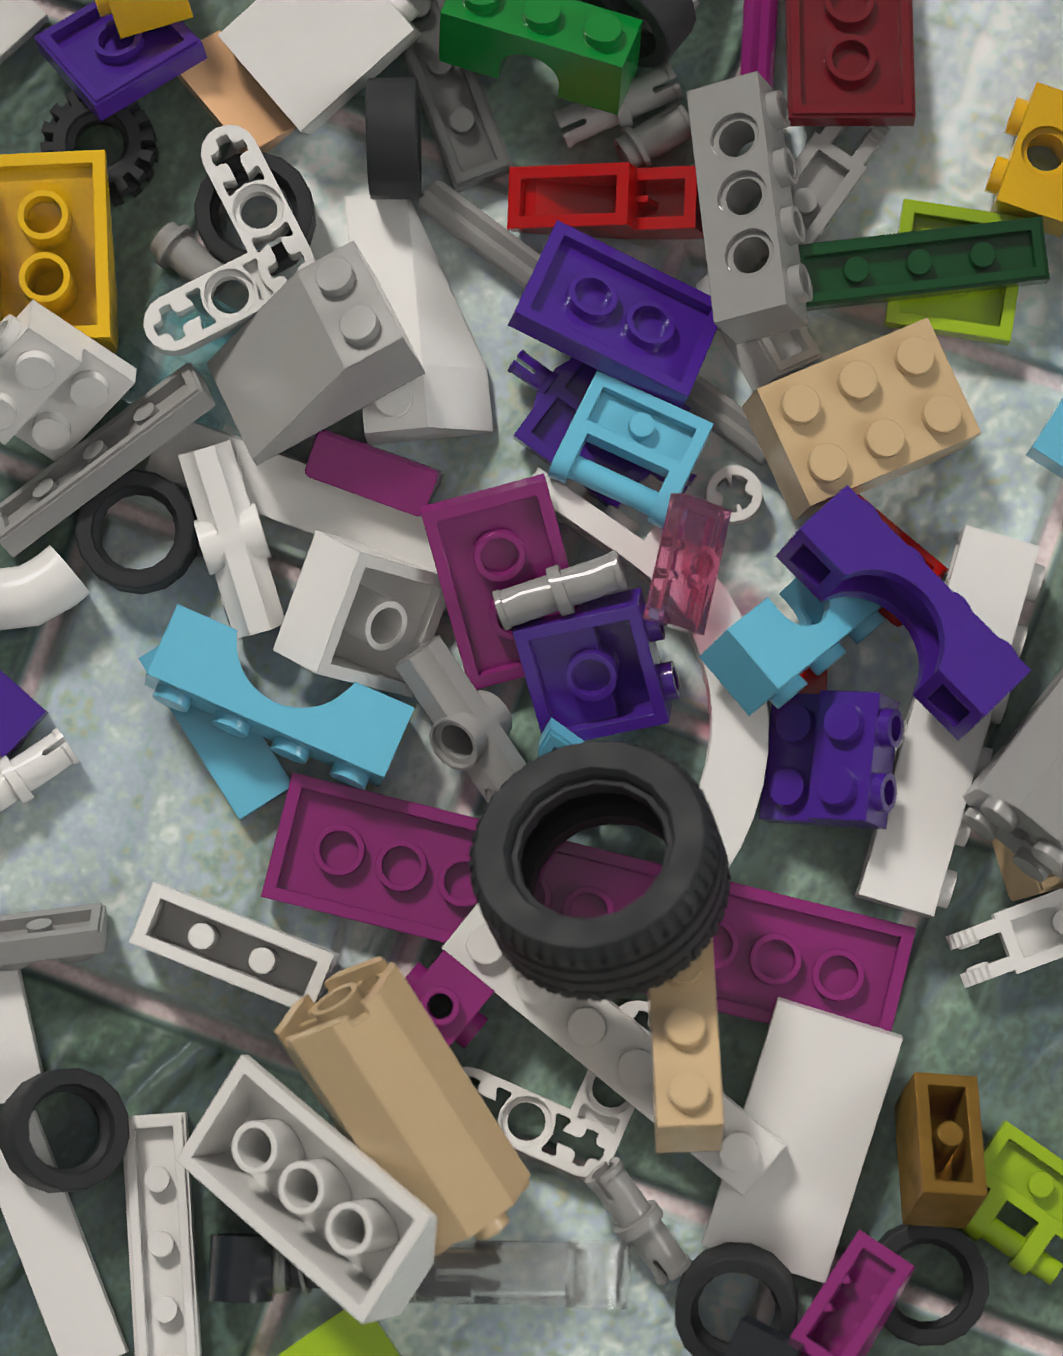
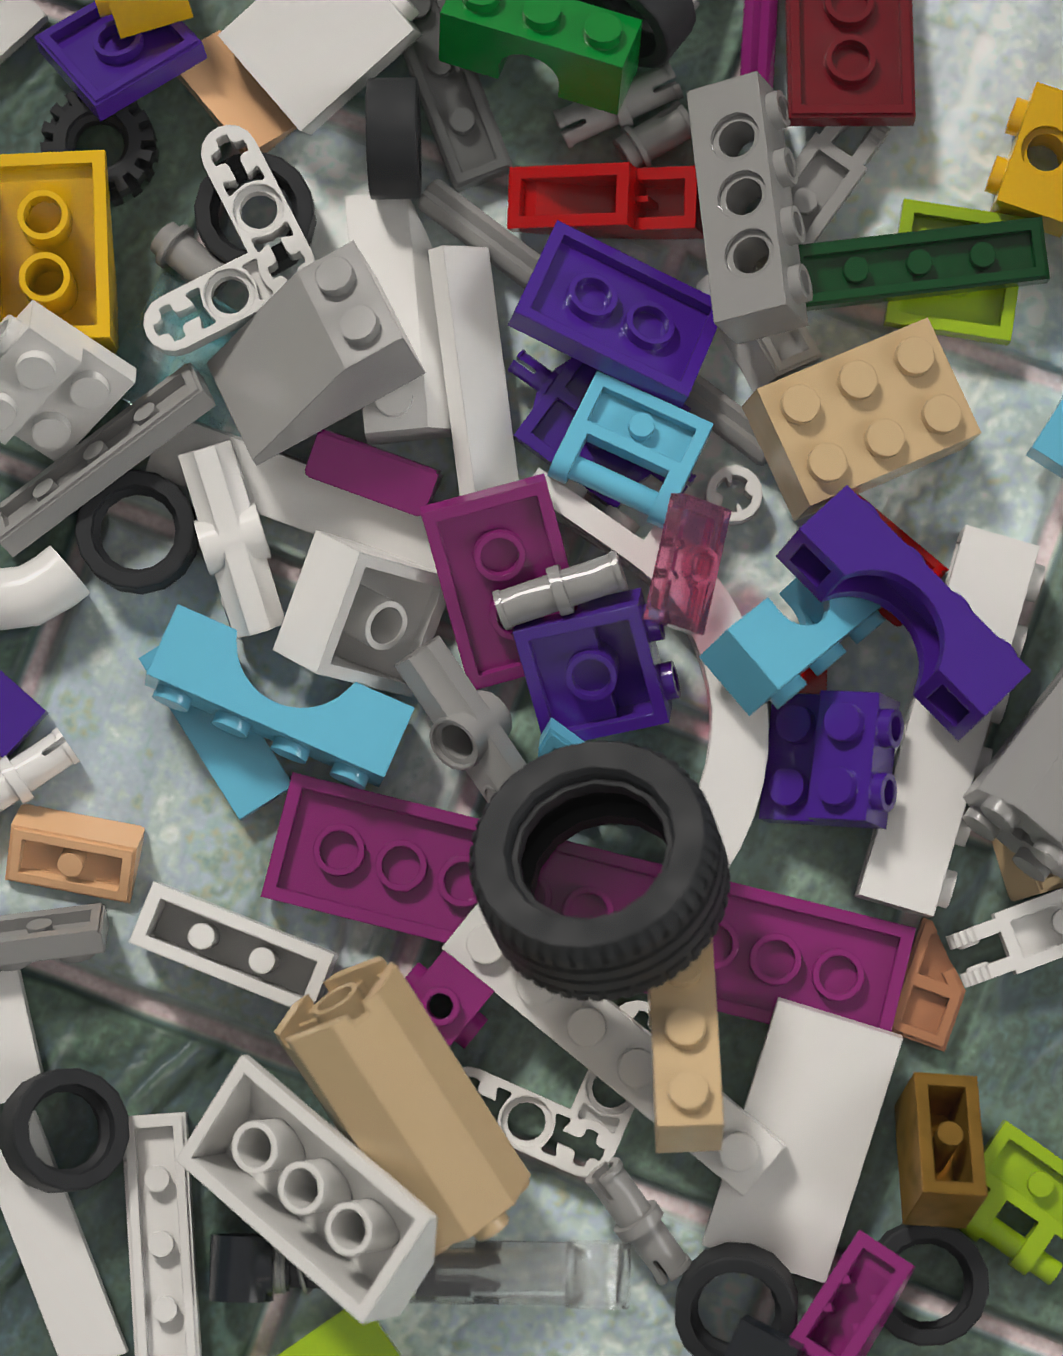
none -> light nougat slope [5,804,145,903]
none -> white tile [428,245,519,496]
none -> nougat tile [891,918,966,1052]

